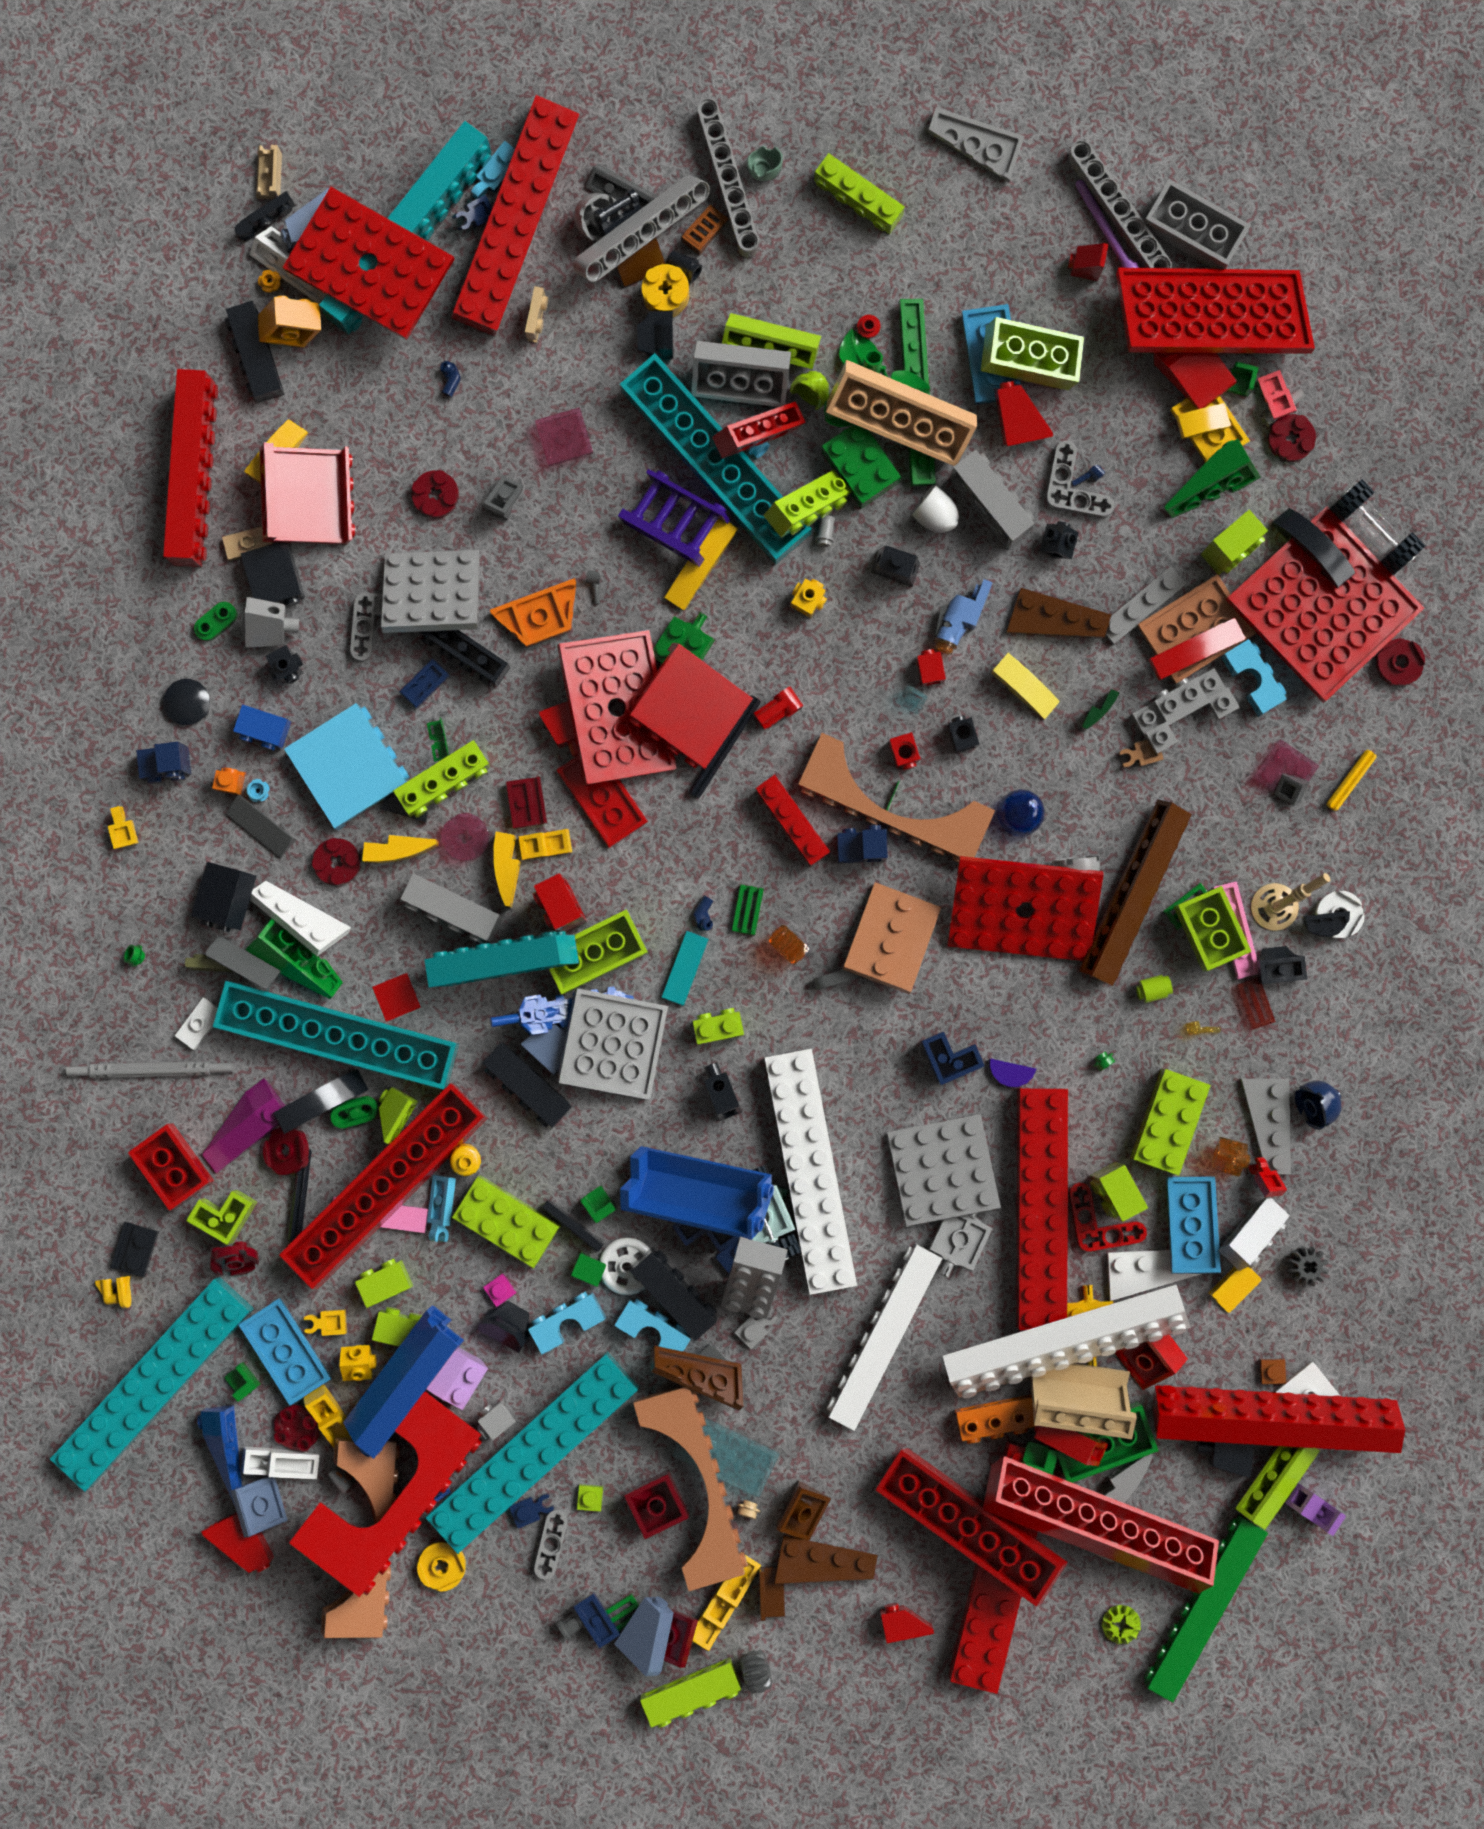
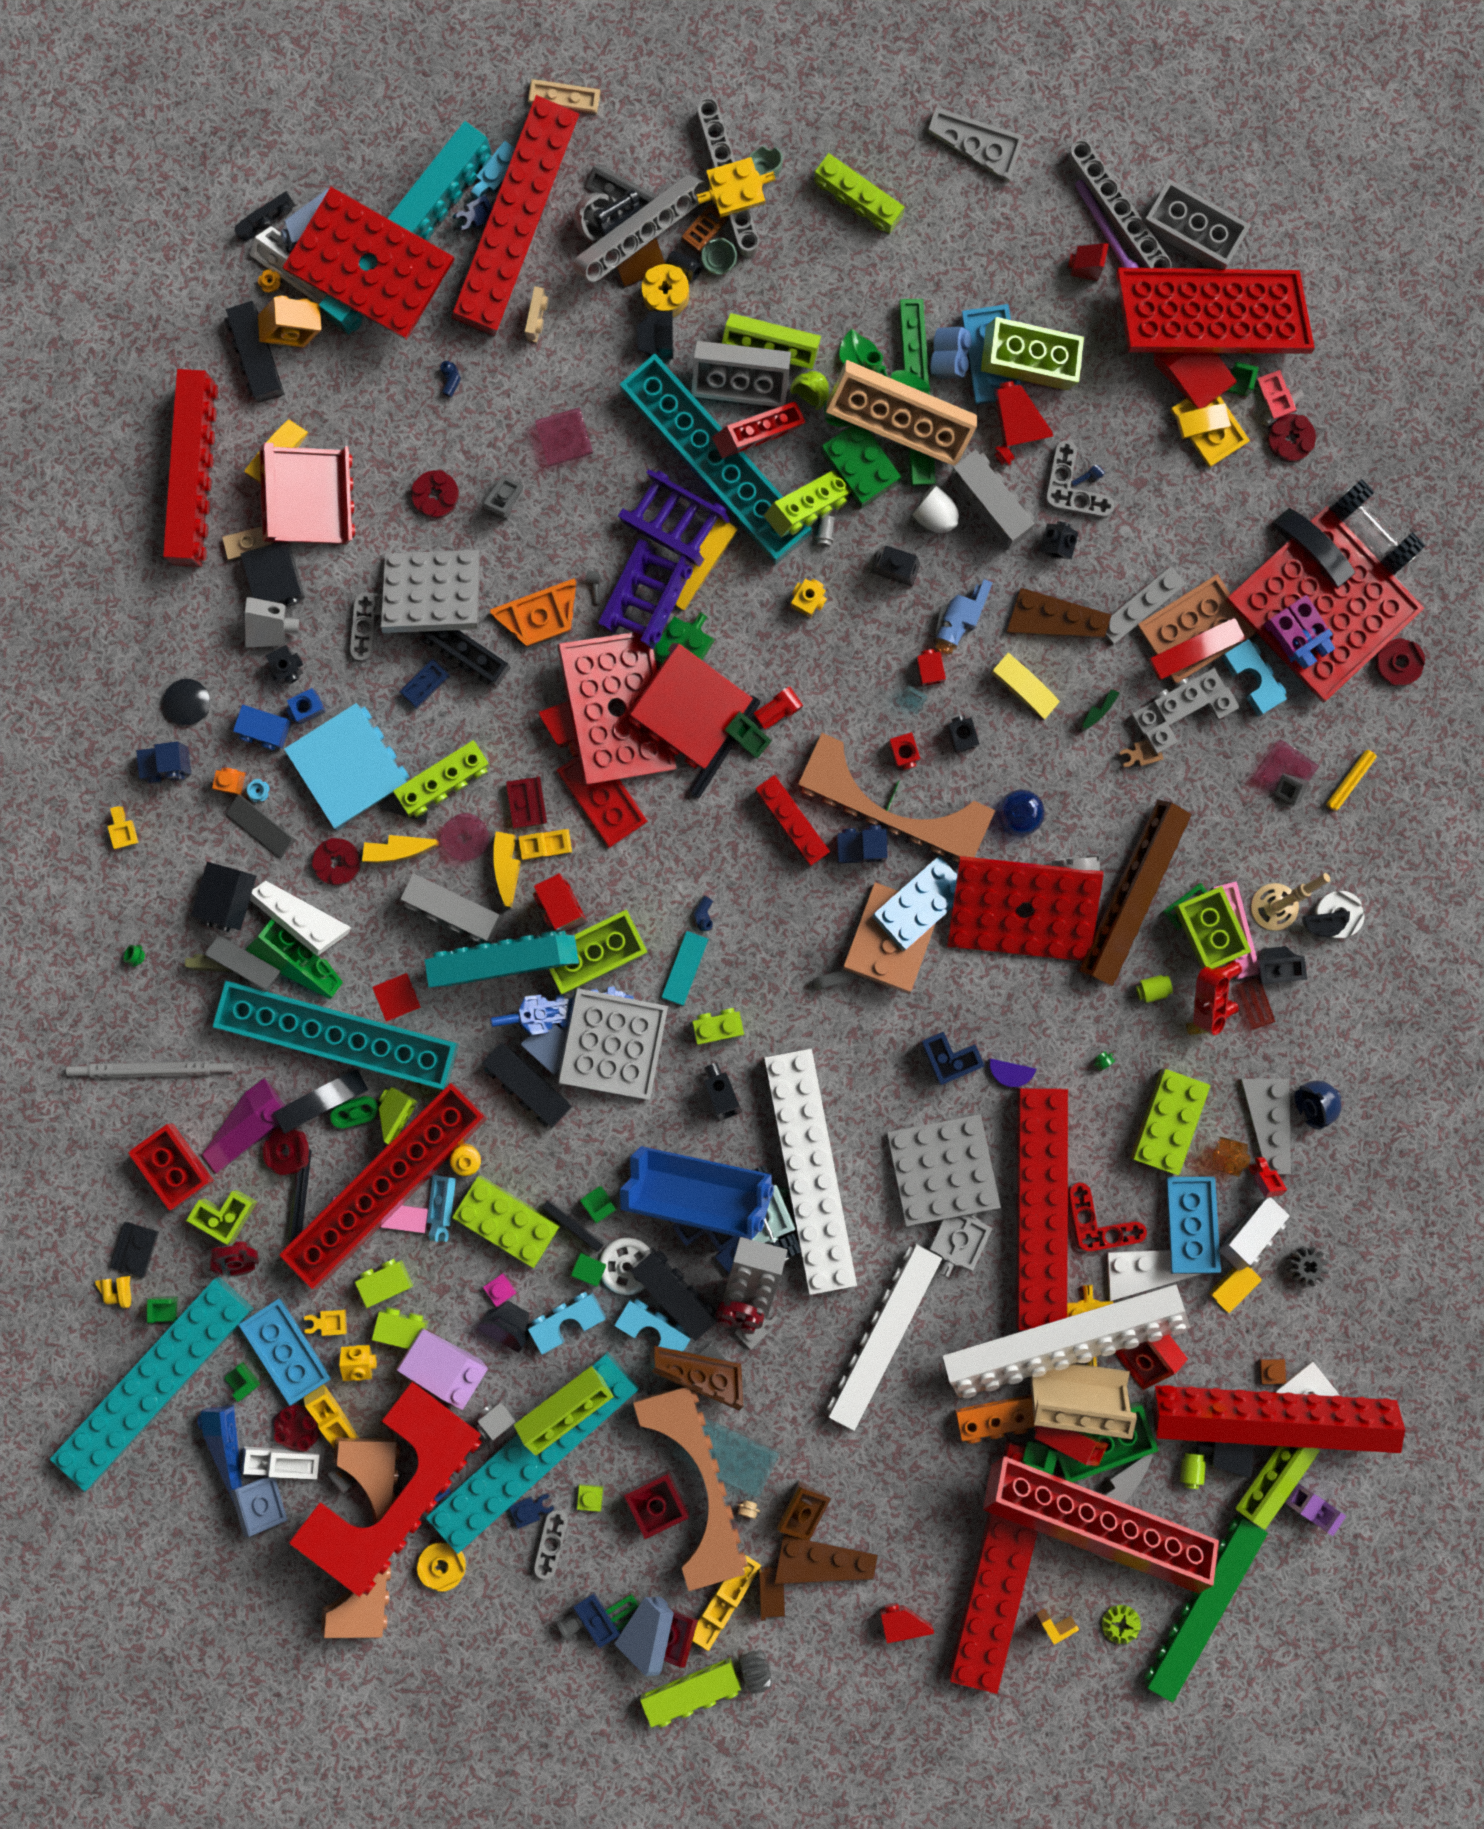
white plate [175,997,218,1050] -> none
green plate [194,602,238,641] -> none
red slope [201,1512,274,1573] -> none
tan hinge [256,145,282,199] -> none
blue panel [343,1305,464,1459] -> none
green piece [427,717,449,762] -> none
green tile [732,884,764,935] -> none
medium azure plate [749,442,770,458] -> none
clear orange gear [769,925,808,964] -> none
red plate [857,314,881,338] -> none
red brick [876,1448,1068,1607] -> none
lime brick [1089,1162,1148,1222] -> none
green wedge [1164,438,1261,518] -> none
lime brick [1200,509,1268,575] -> none
none -> green panel [147,1296,178,1323]
none -> blue brick [286,688,326,724]
none -> lime brick [514,1366,614,1456]
none -> tan tile [528,79,601,115]
none -> dark purple fence [598,539,694,649]
none -> yellow plate [696,157,776,218]
none -> sand green hair [701,238,737,275]
none -> dark red plate [715,1301,765,1334]
none -> dark green slope [724,711,772,759]
none -> plate [872,855,957,952]
none -> medium blue brick [931,327,972,379]
none -> red plate [994,444,1015,467]
none -> yellow panel [1036,1608,1079,1645]
none -> lime brick [1180,1453,1206,1489]
none -> red piece [1193,960,1242,1036]
none -> magenta hips [1263,595,1335,670]

